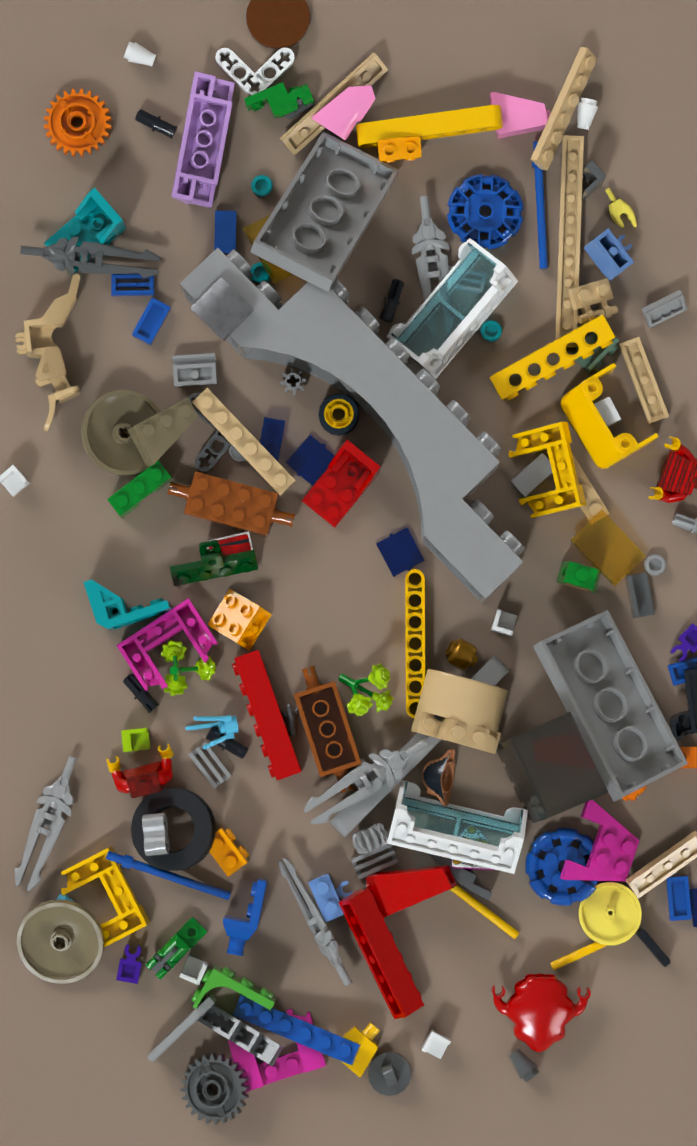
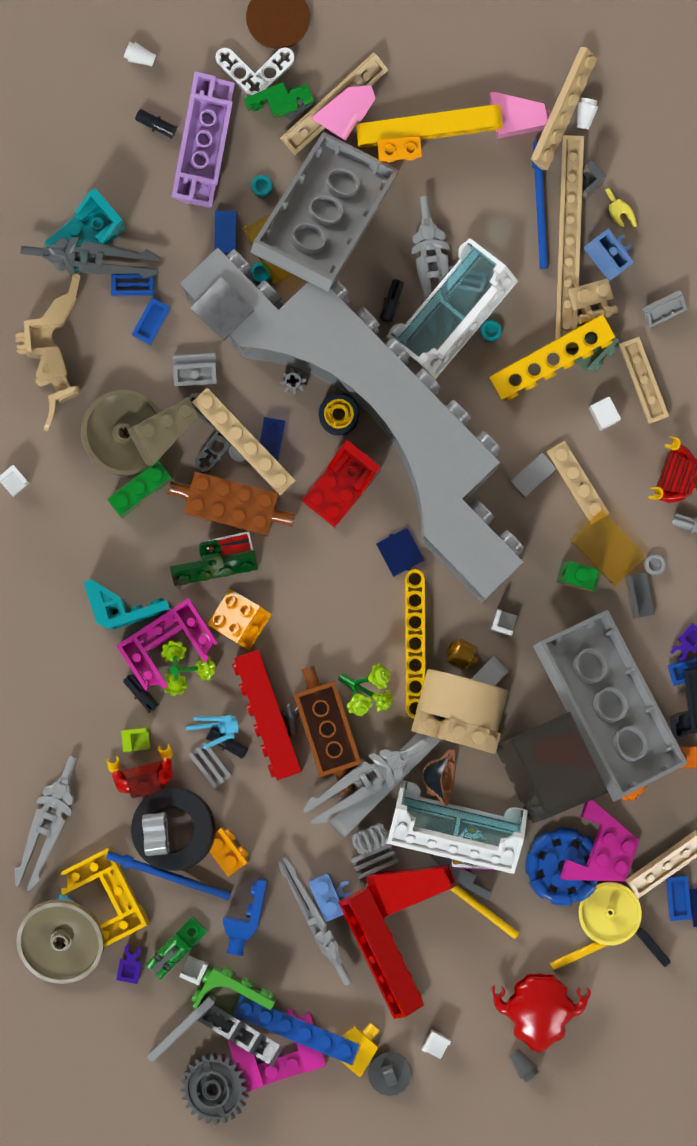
orange gear [43,88,112,157] -> none
clear blue piece [286,435,335,486] -> none
blue plate [447,174,524,250] -> none
yellow wedge [508,422,586,518] -> none
yellow windscreen [560,363,659,469] -> none

